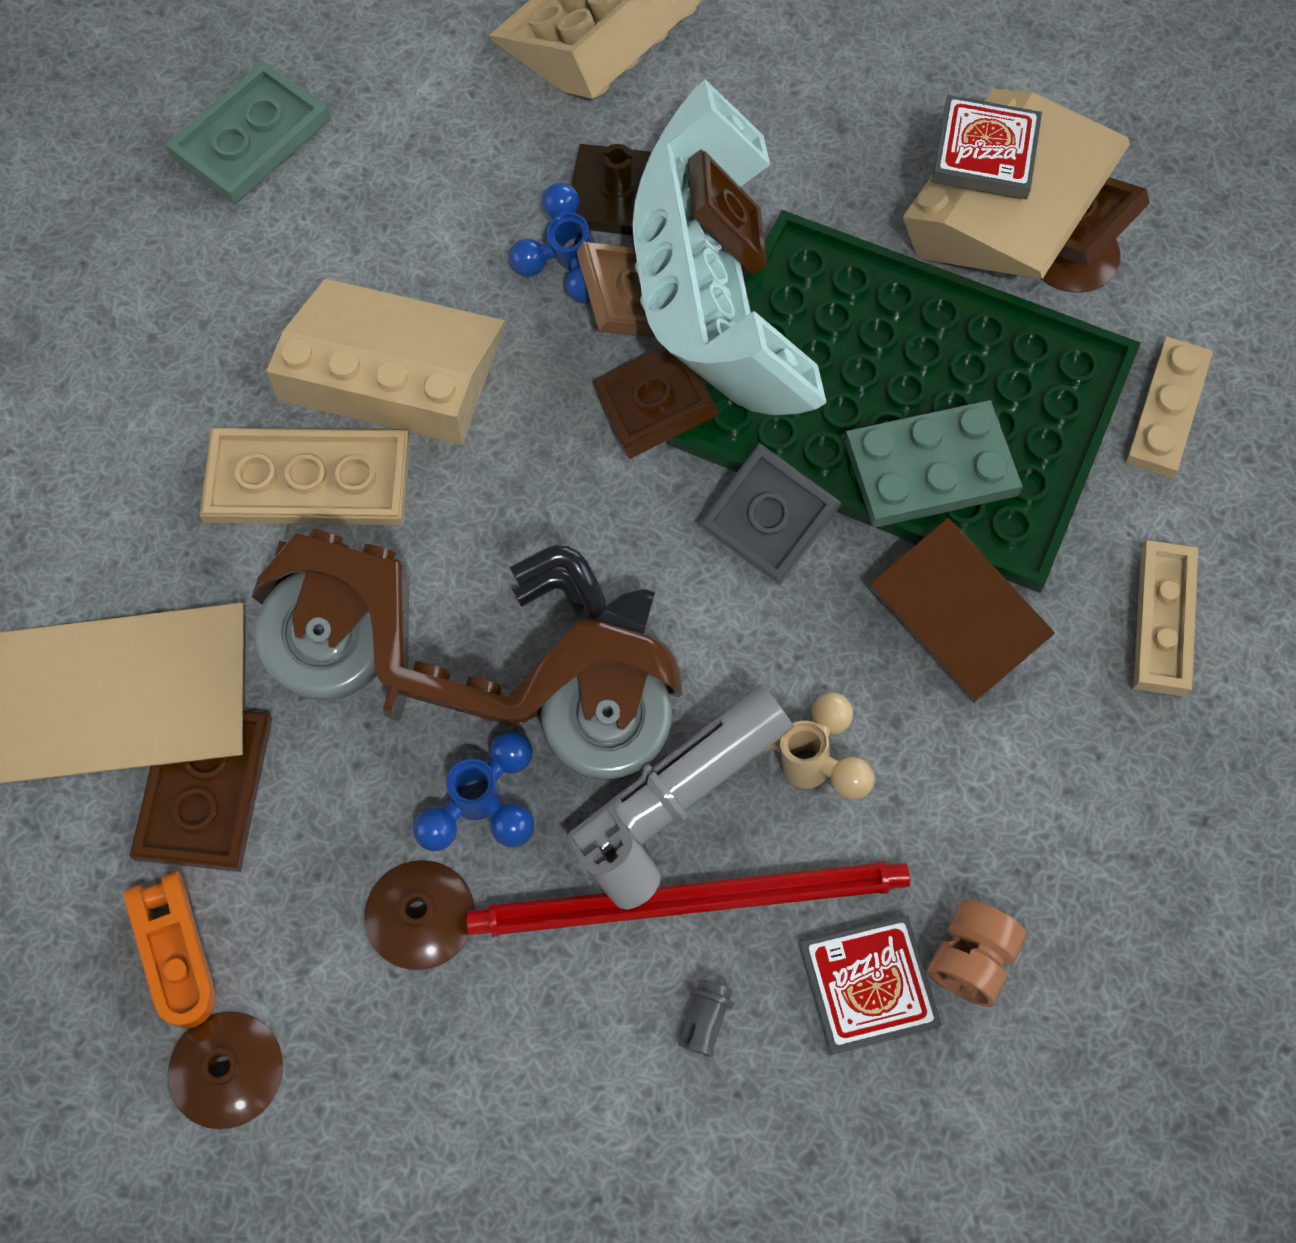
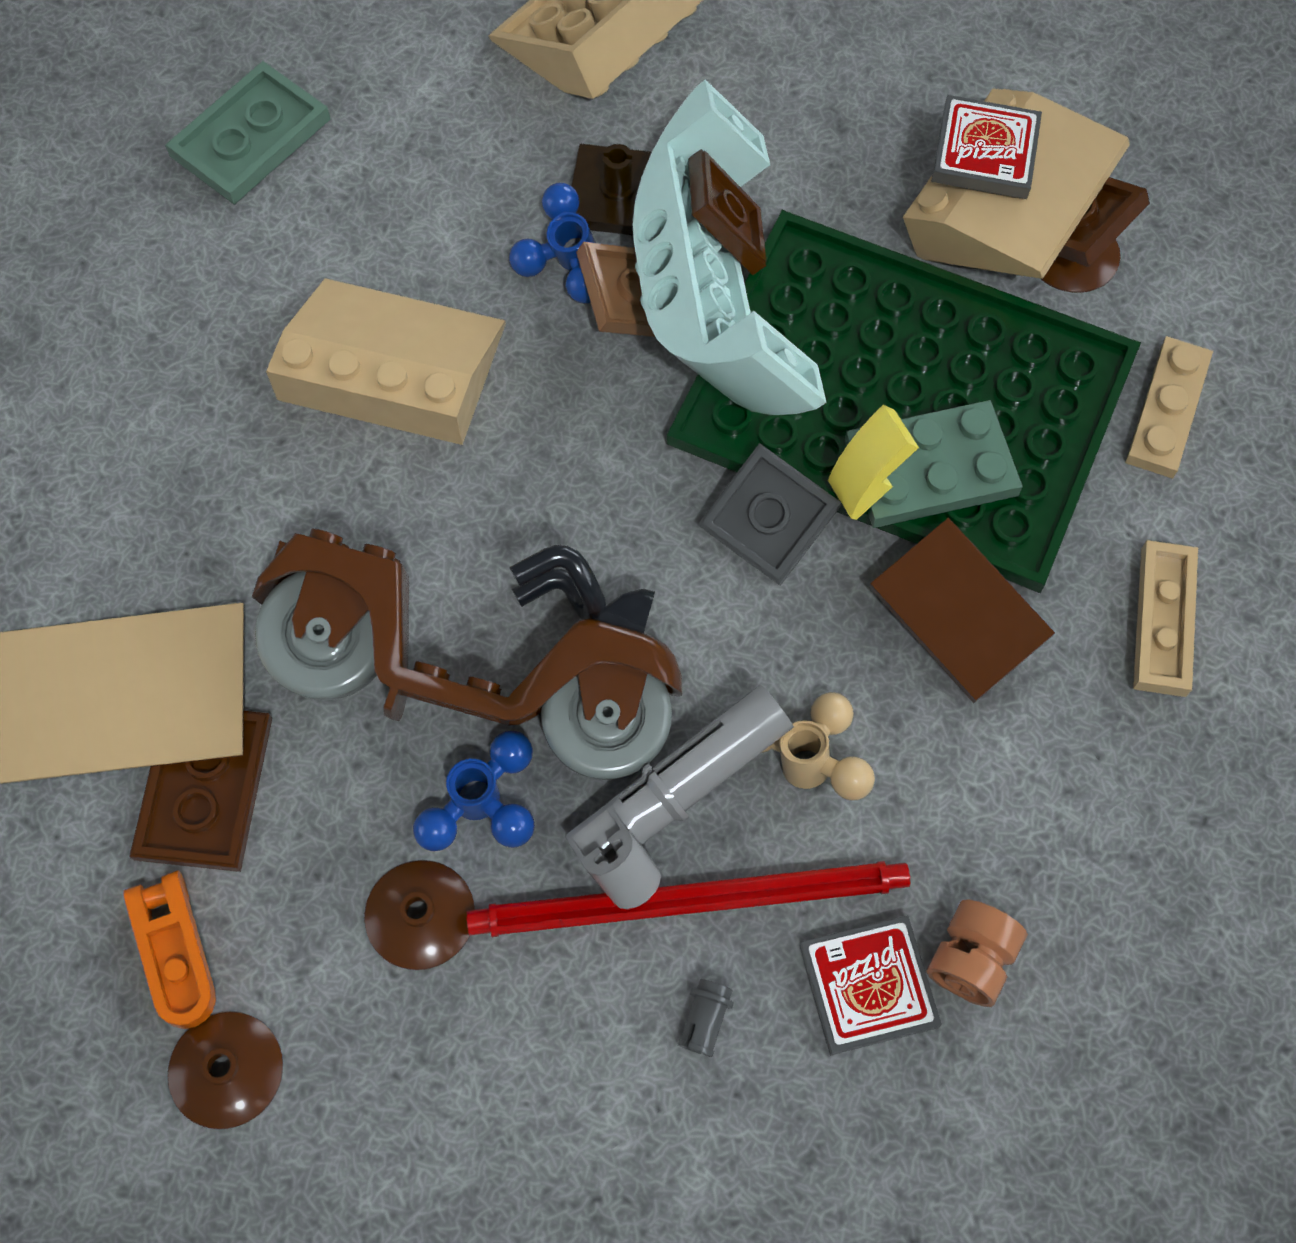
tan tile [200,428,410,525] -> none
reddish brown tile [592,346,719,459] -> none
none -> light yellow slope [828,405,919,520]

